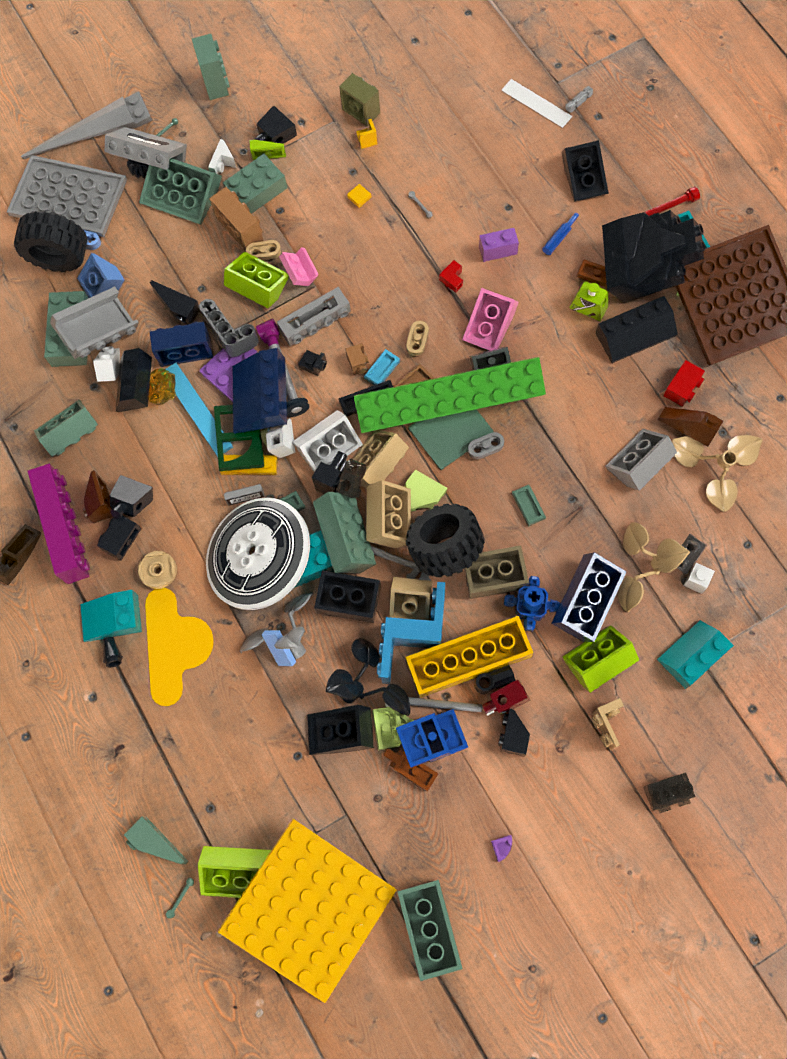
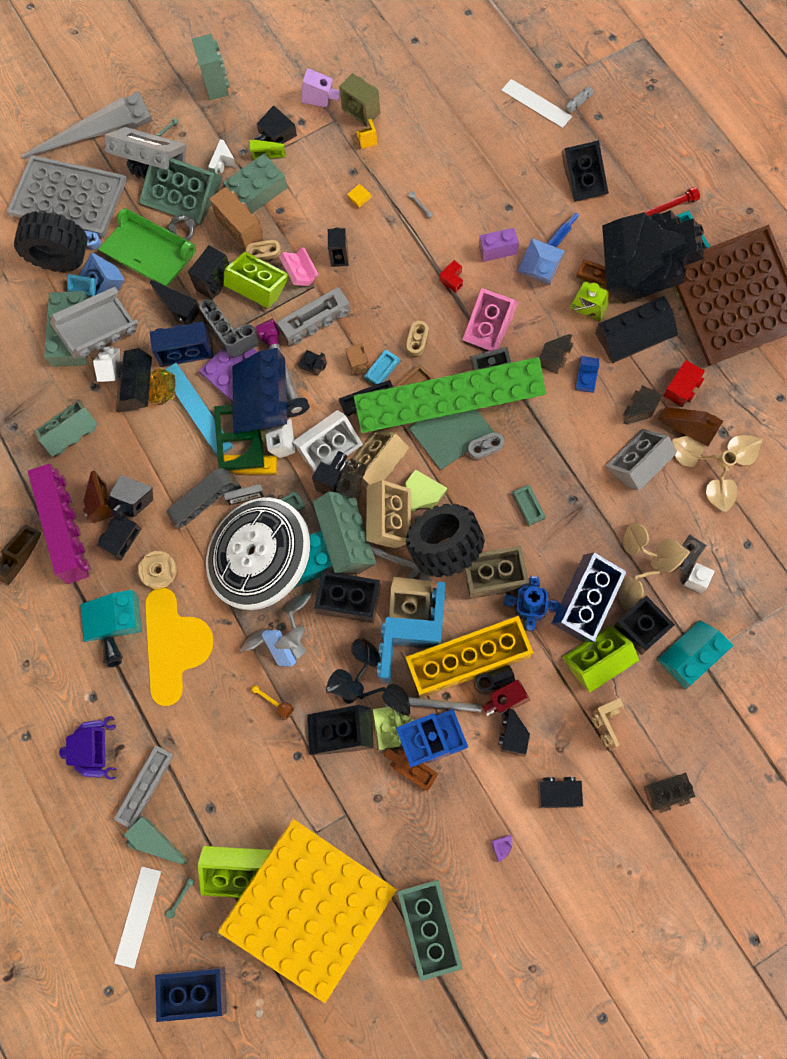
none -> dark purple torso [59,716,117,780]
none -> medium azure tile [67,274,96,296]
none -> bright green door [98,208,196,287]
none -> light grey plate [114,745,174,828]
none -> white sticker [114,867,161,969]
none -> dark blue brick [155,966,227,1022]
none -> dark grey beam [166,468,241,529]
none -> flat silver piece [168,214,197,241]
none -> black brick [188,245,229,300]
none -> hinge [251,685,295,720]
none -> lavender torso [301,68,340,107]
none -> black brick [327,227,349,267]
none -> medium blue slope [518,238,565,285]
none -> black brick [538,777,583,808]
none -> clear smoke slope [539,334,574,374]
none -> blue slope [576,356,599,393]
none -> black brick [614,595,675,655]
none -> clear smoke slope [623,385,663,425]

